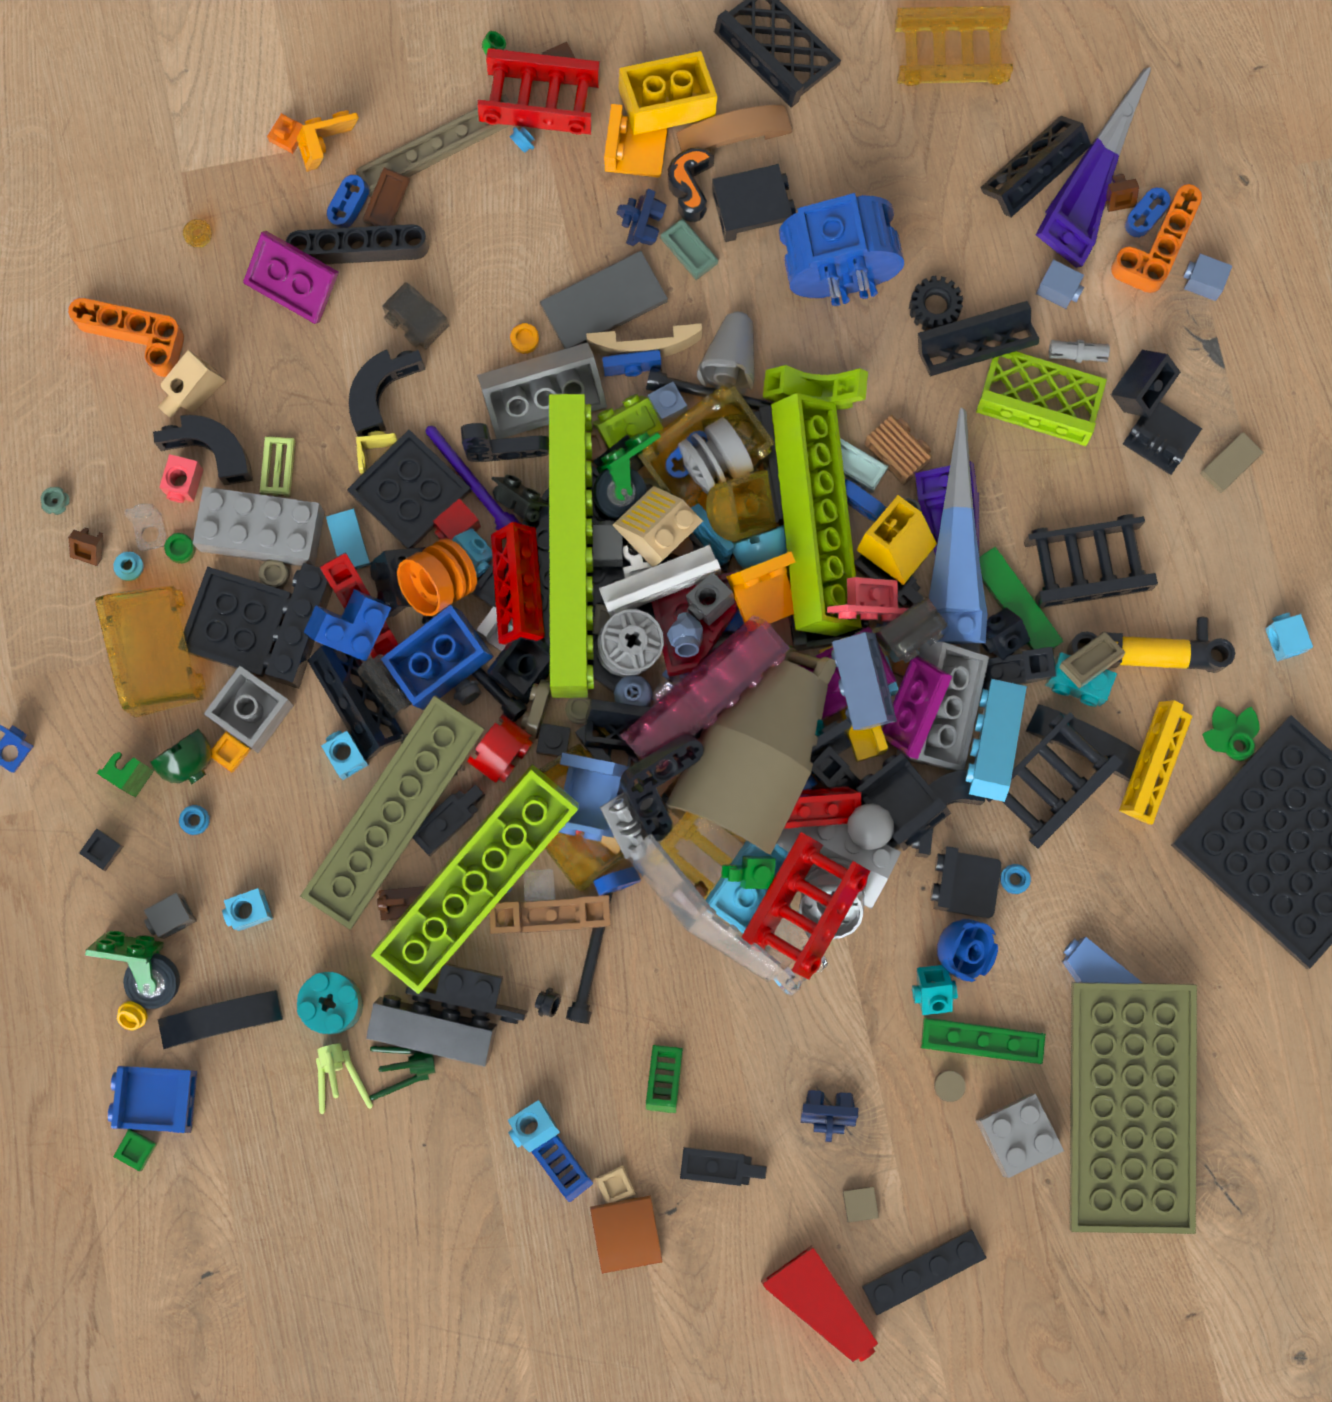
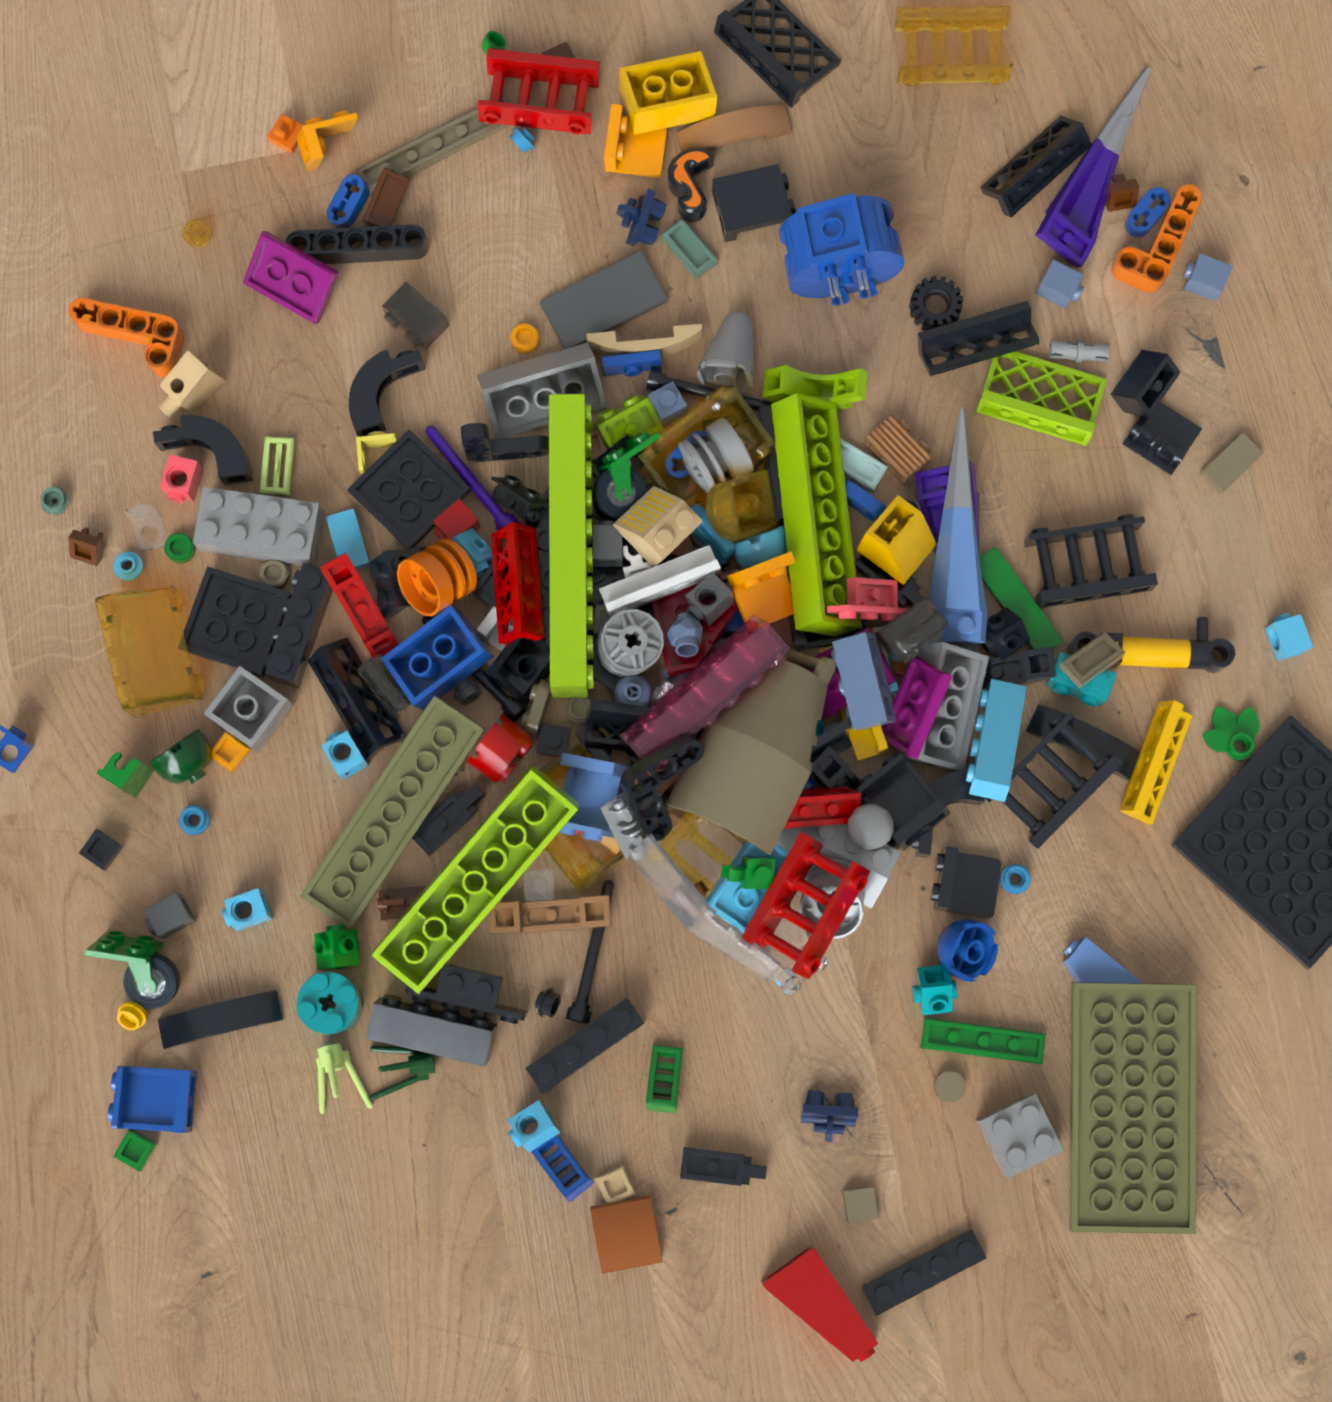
blue brick [304,589,391,662] -> none
blue beam [593,866,641,896] -> none
none -> green brick [314,924,360,970]
none -> black brick [525,998,645,1094]

